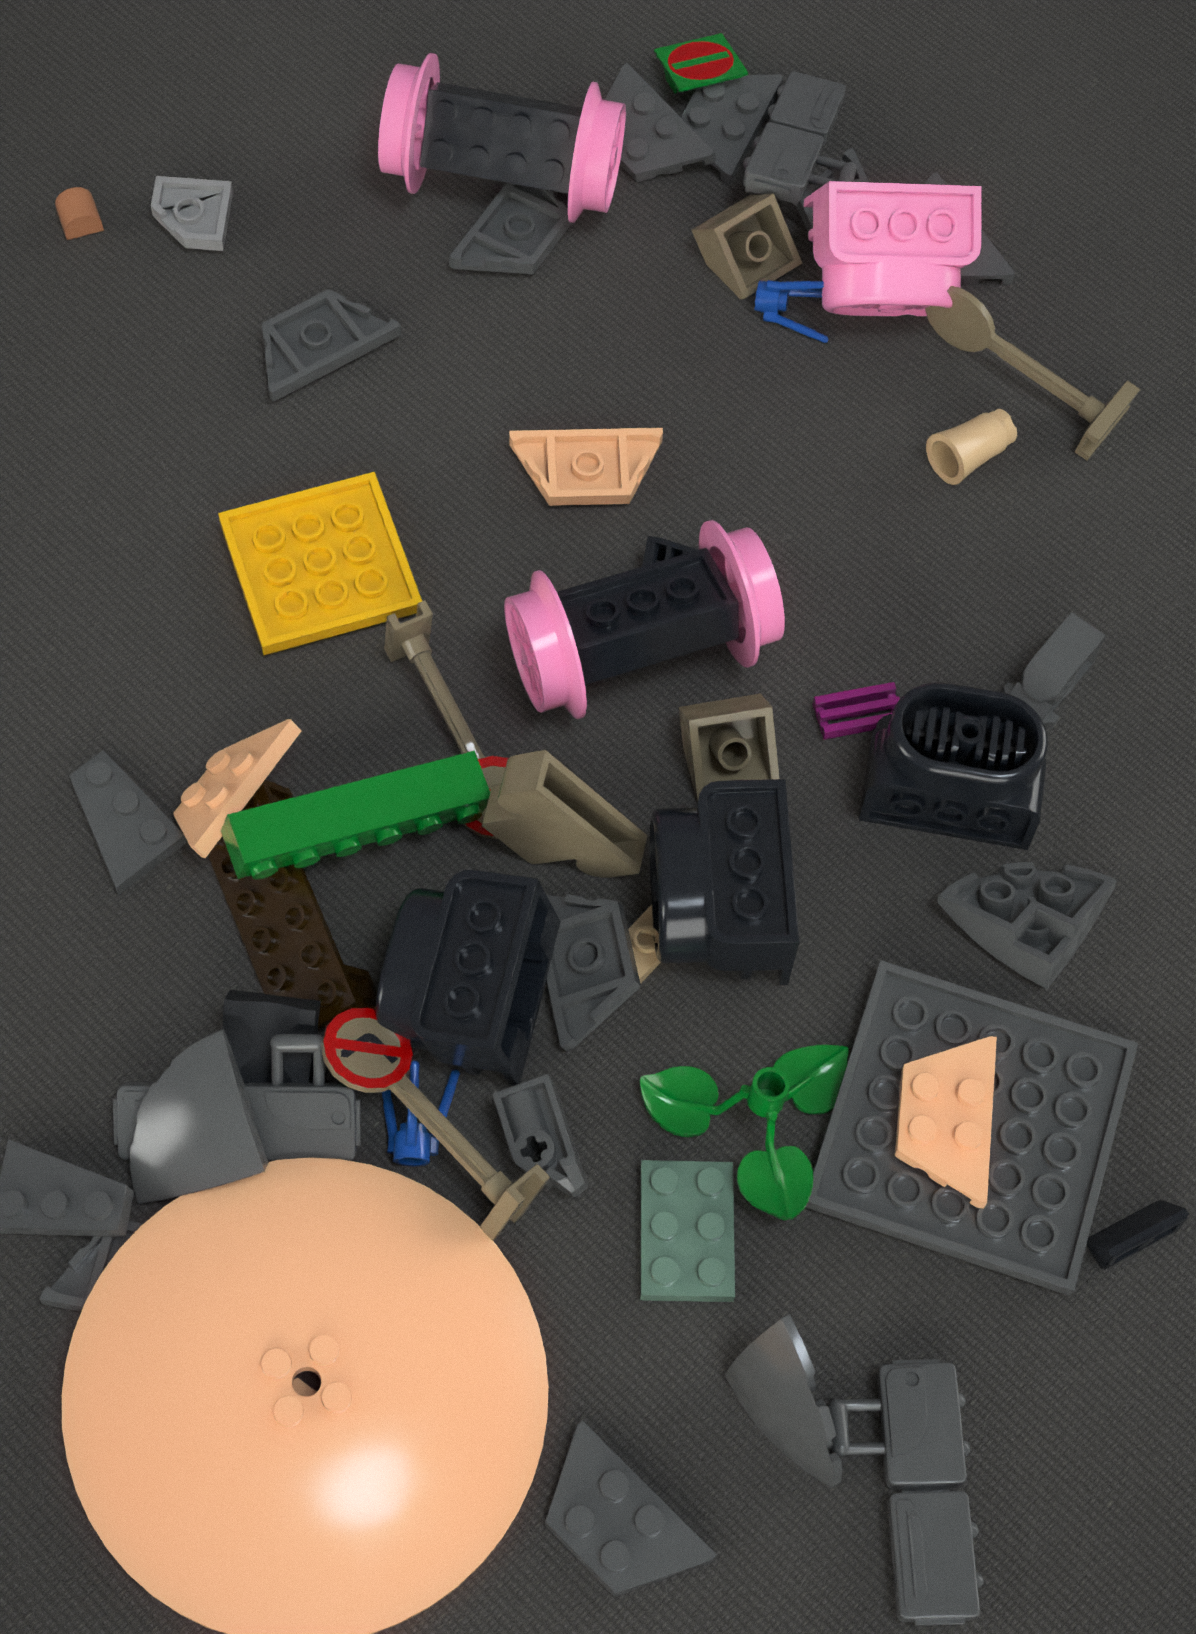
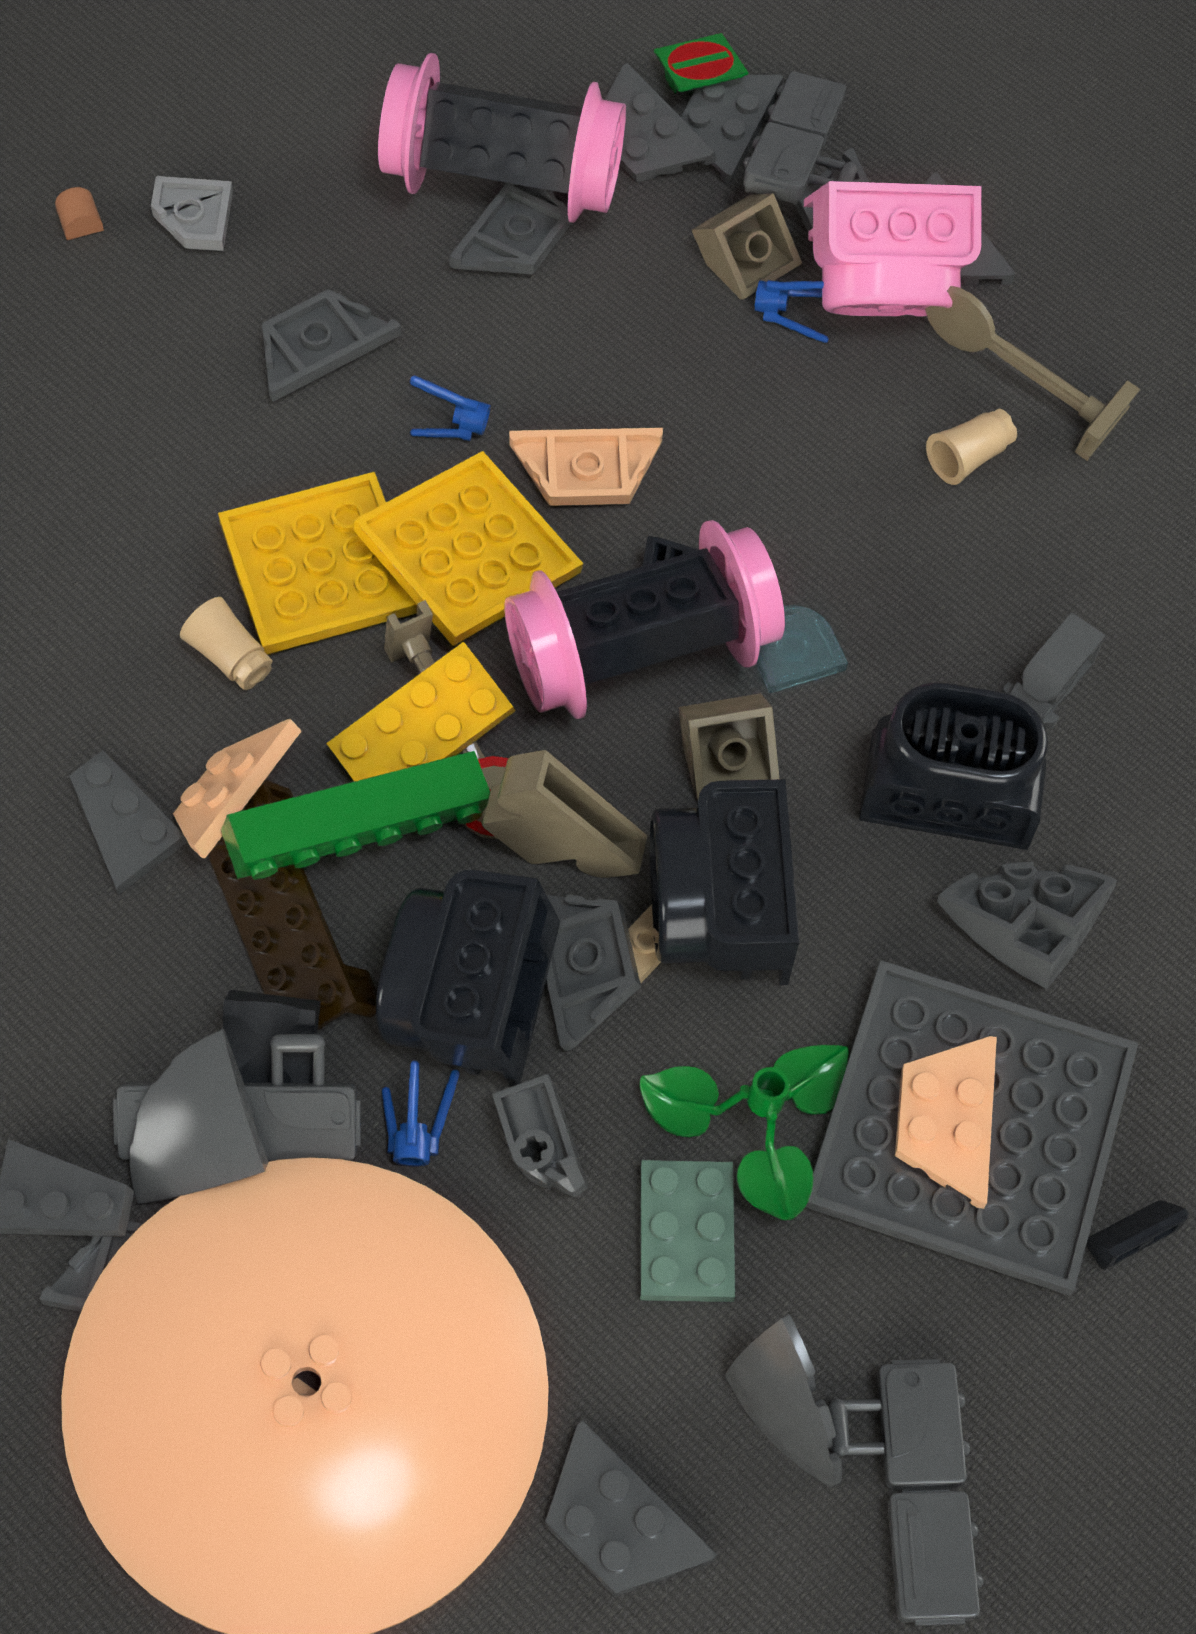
dark tan piece [321,1008,550,1241] -> none
magenta tile [812,682,900,740] -> none
none -> tan plant [180,597,273,690]
none -> yellow plate [326,642,516,782]
none -> yellow plate [353,451,583,646]
none -> blue plant [409,375,491,441]
none -> clear light blue tile [756,605,848,693]

